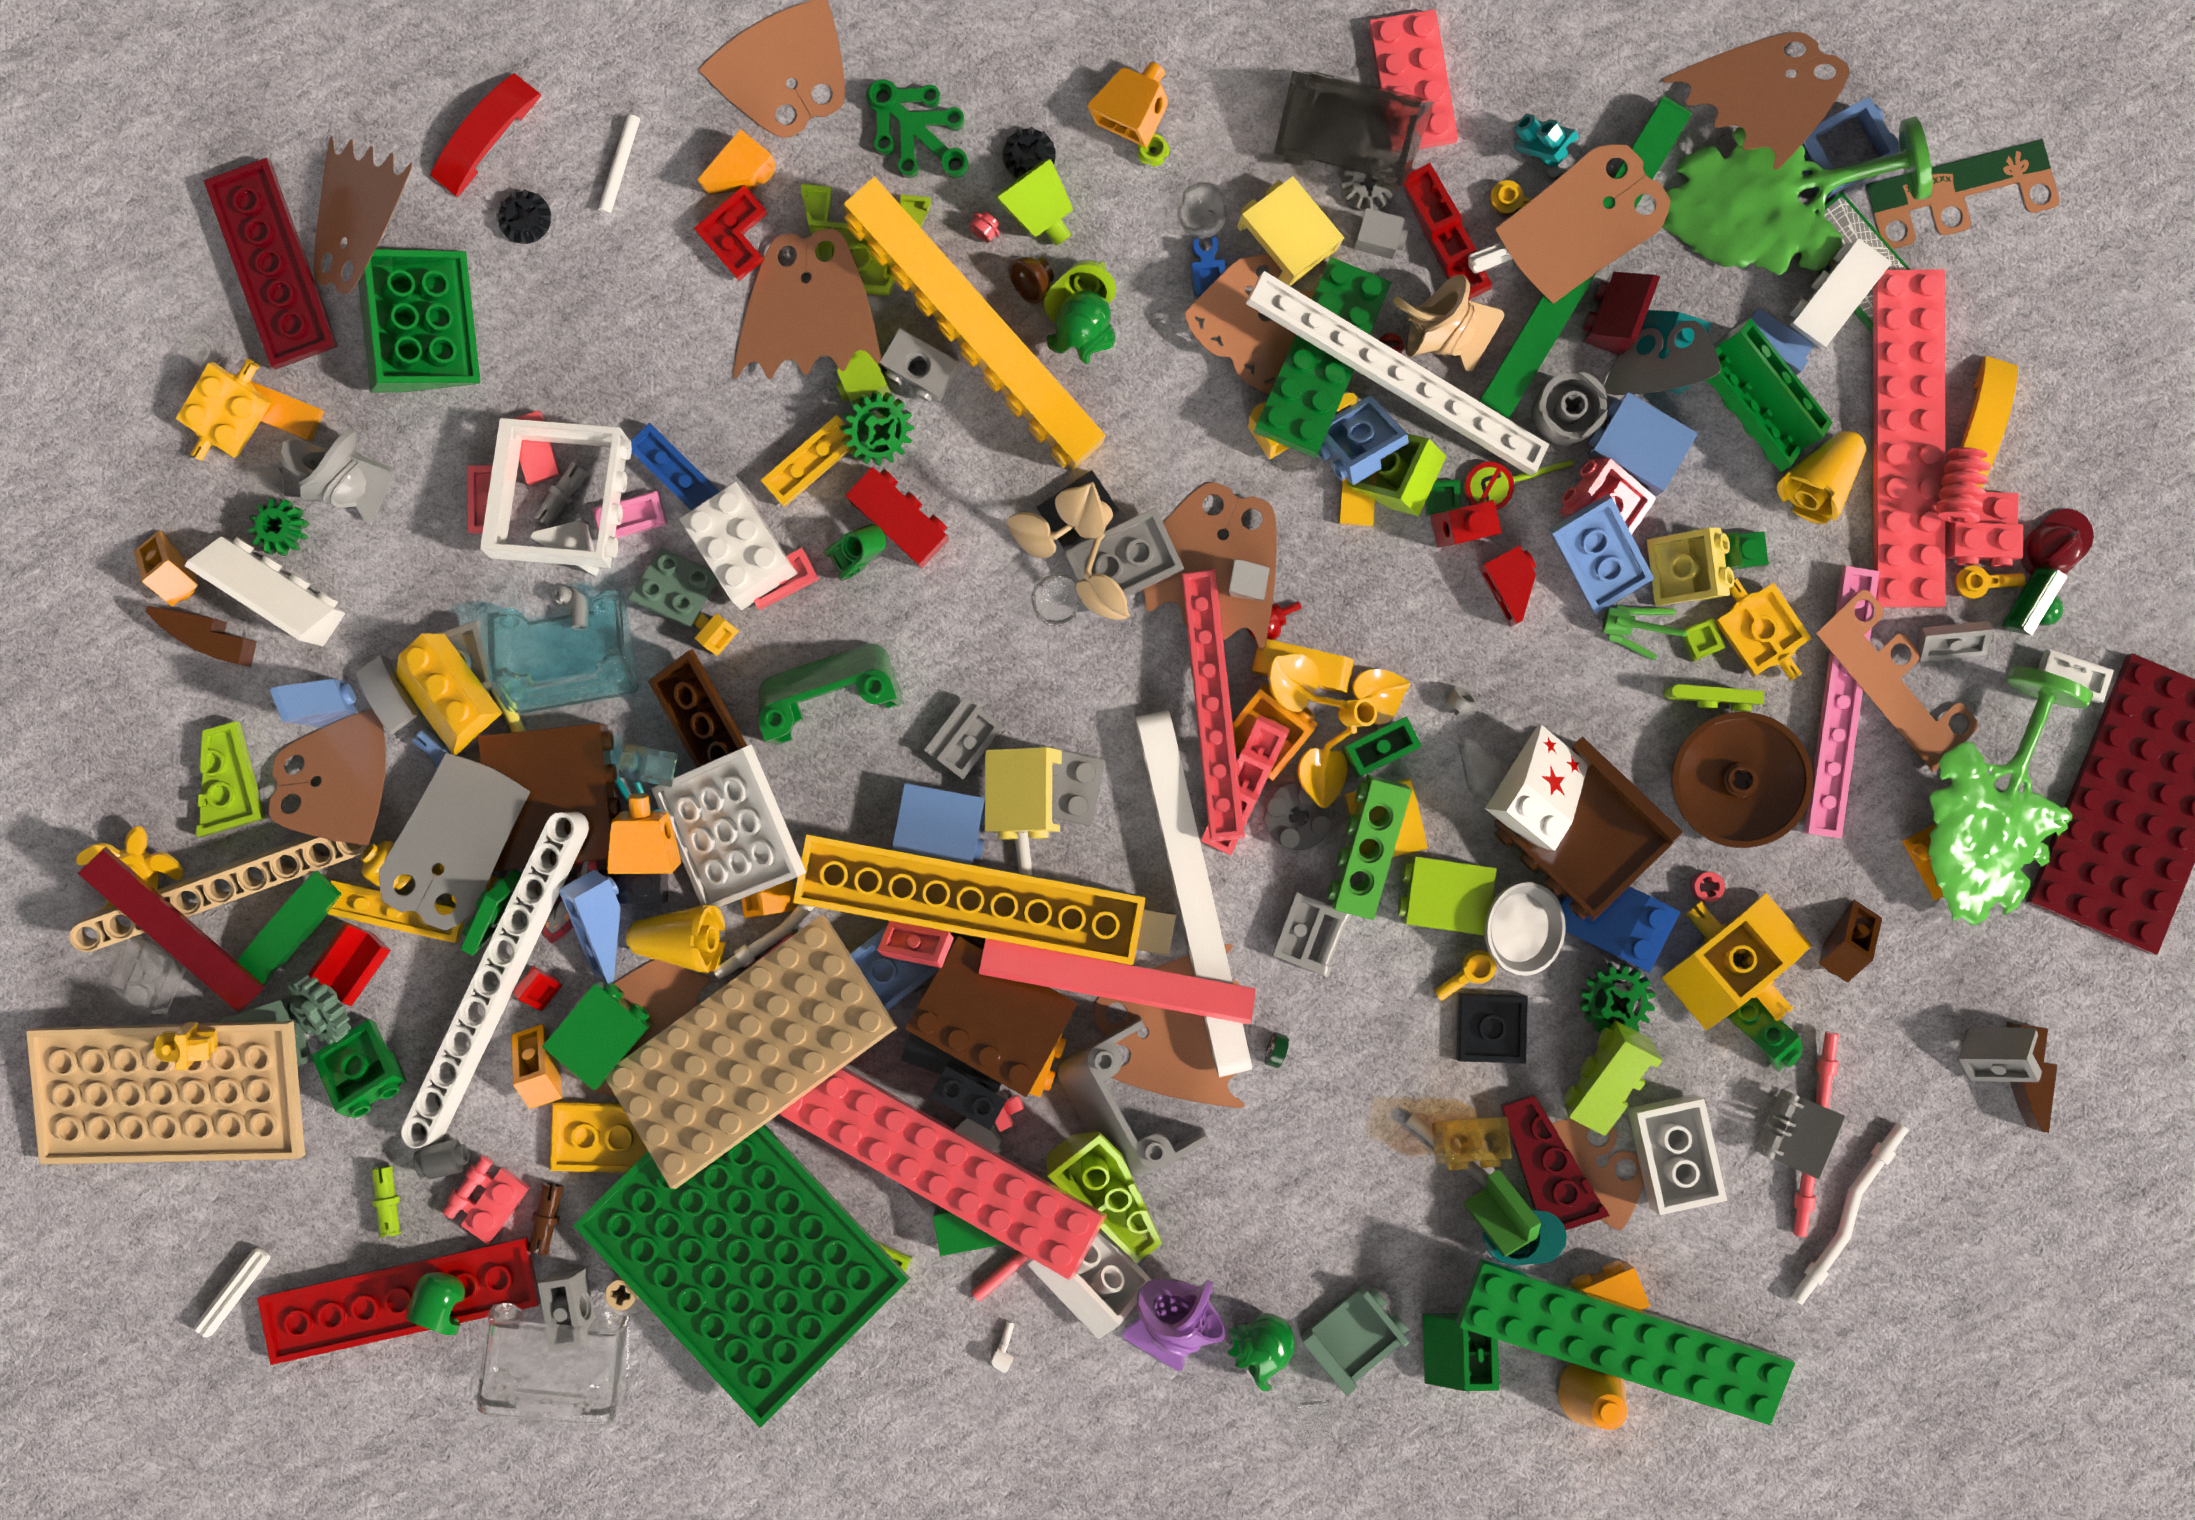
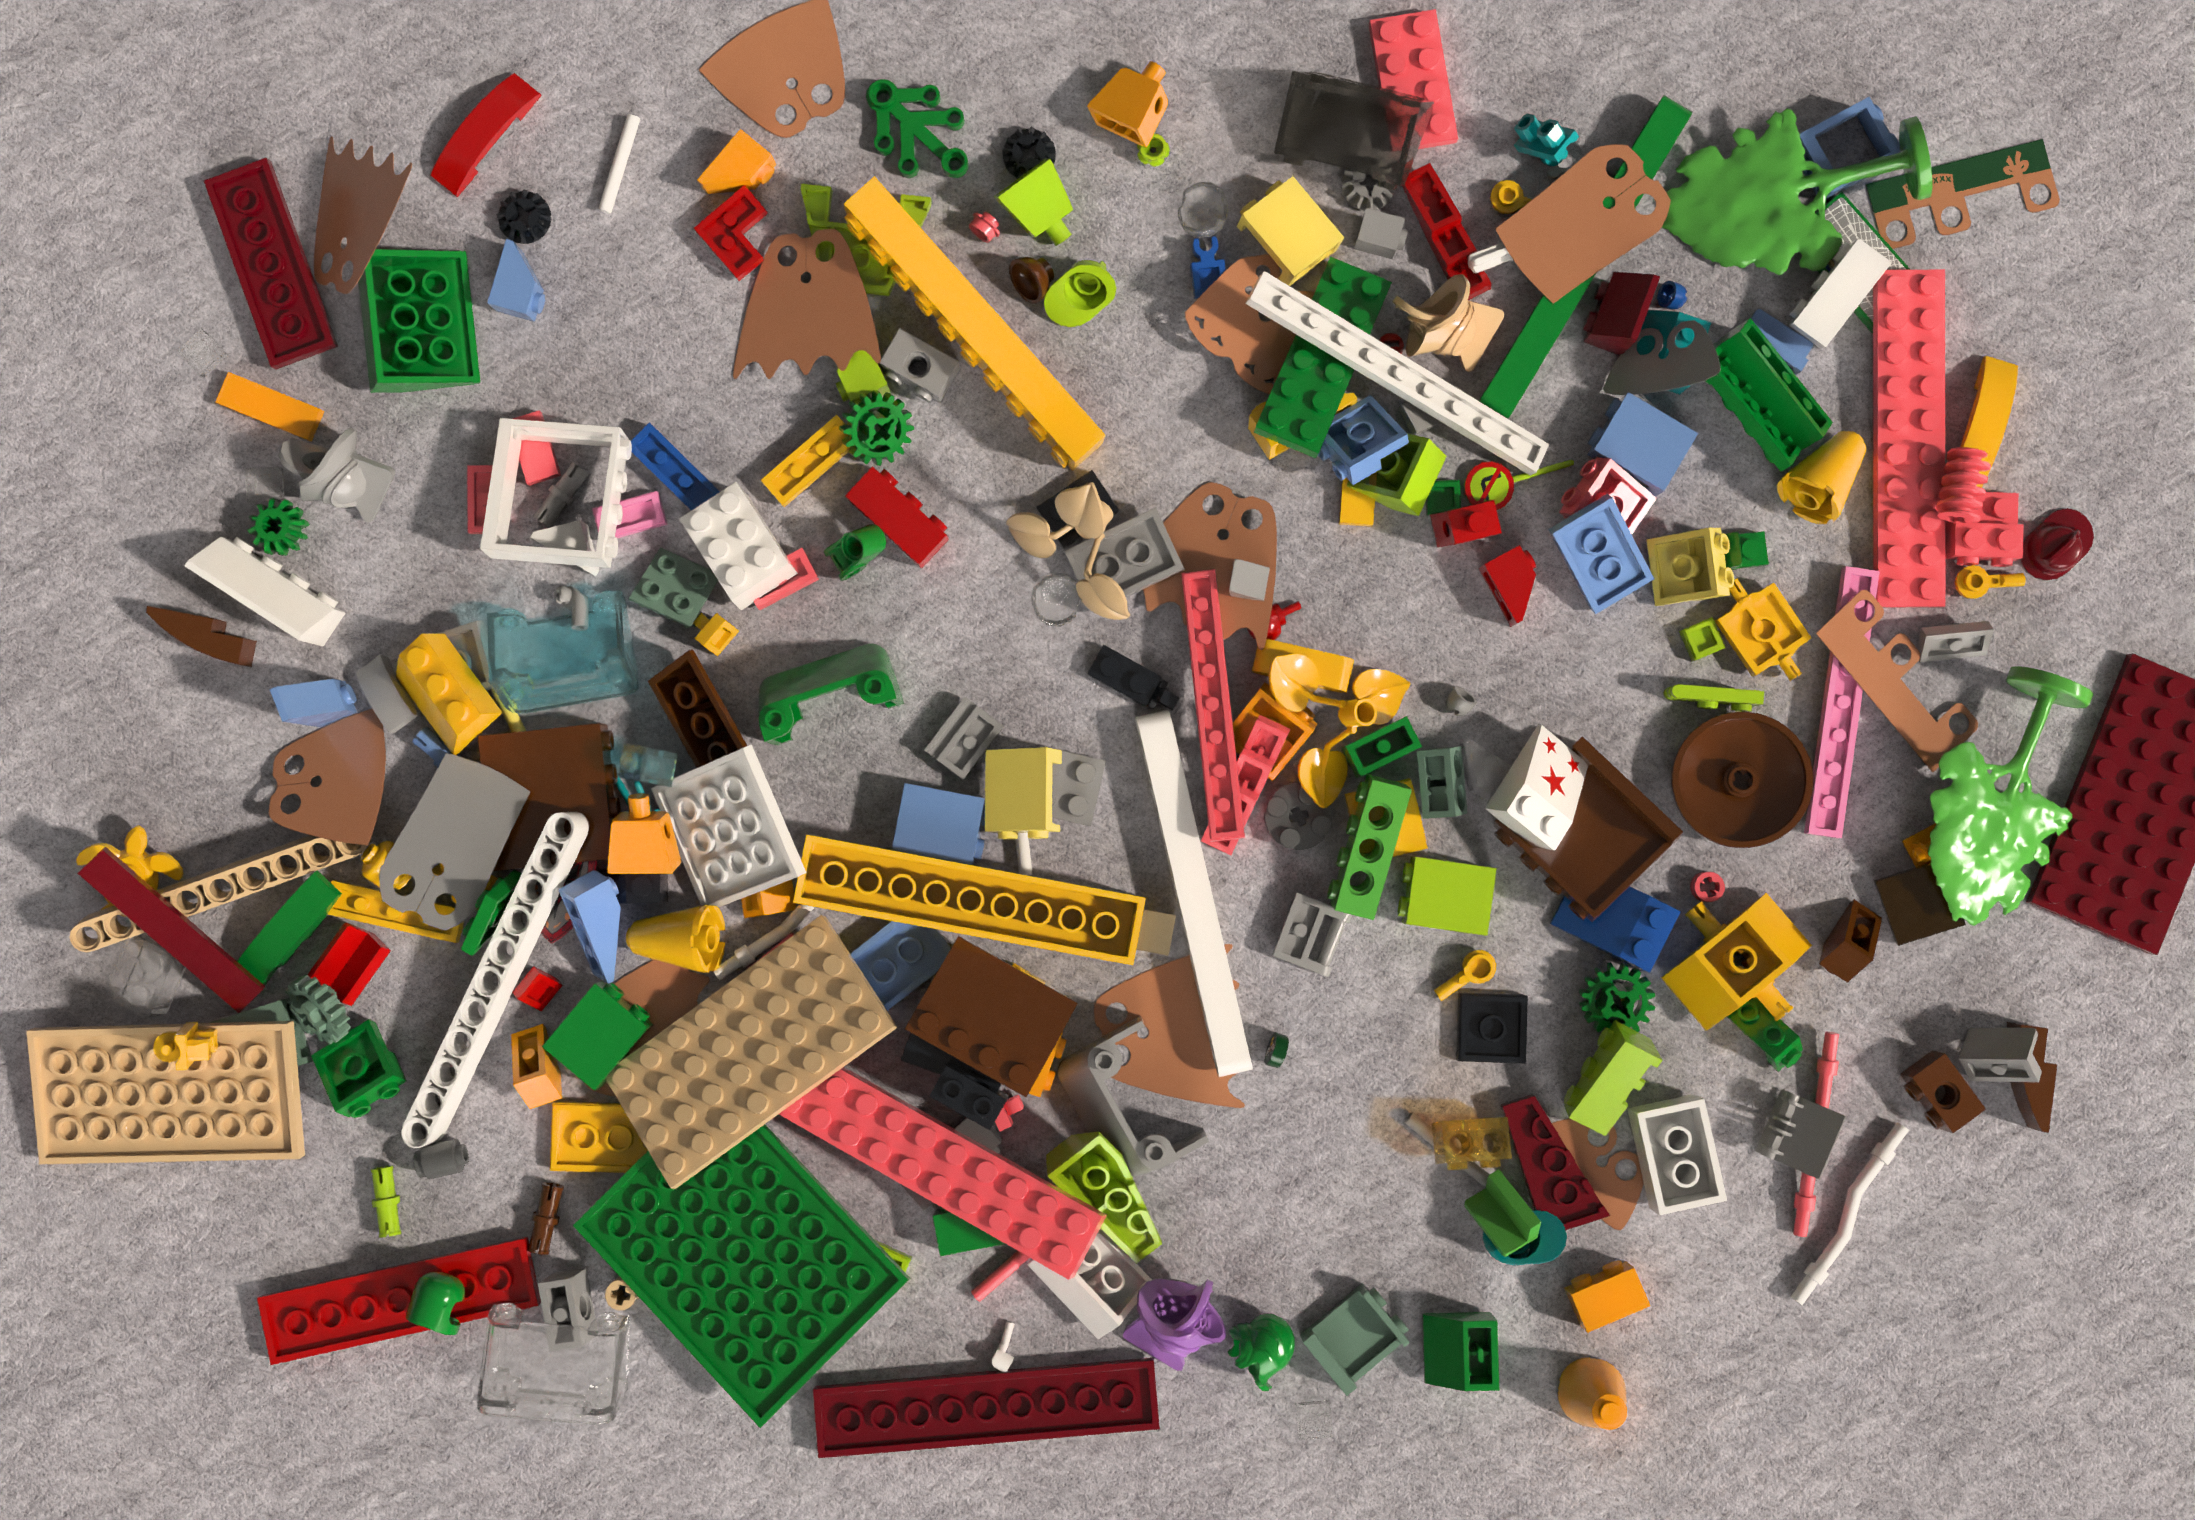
light orange slope [134,530,199,607] -> none
yellow plate [175,359,272,461] -> none
white axle [194,1248,270,1338] -> none
lime wing [196,721,266,837] -> none
coral plate [442,1155,531,1245] -> none
coral plate [877,921,954,968] -> none
coral tile [979,938,1256,1024] -> none
green hair [1046,290,1116,364] -> none
green plate [1455,1259,1795,1426] -> none
piece [1484,882,1566,976] -> none
light grey brick [1531,372,1608,447] -> none
bright green plant [1602,605,1687,660] -> none
nougat piece [1663,32,1850,170] -> none
green tile [2002,568,2067,635] -> none
white plate [2038,649,2114,703] -> none
none -> medium blue slope [487,239,545,322]
none -> dark red plate [813,1357,1160,1458]
none -> black hinge [1087,644,1180,711]
none -> light grey slope [1398,401,1442,436]
none -> sand green brick [1417,746,1468,819]
none -> blue hinge [1657,281,1687,310]
none -> dark brown tile [1874,863,1966,946]
none -> reddish brown brick [1900,1050,1986,1133]

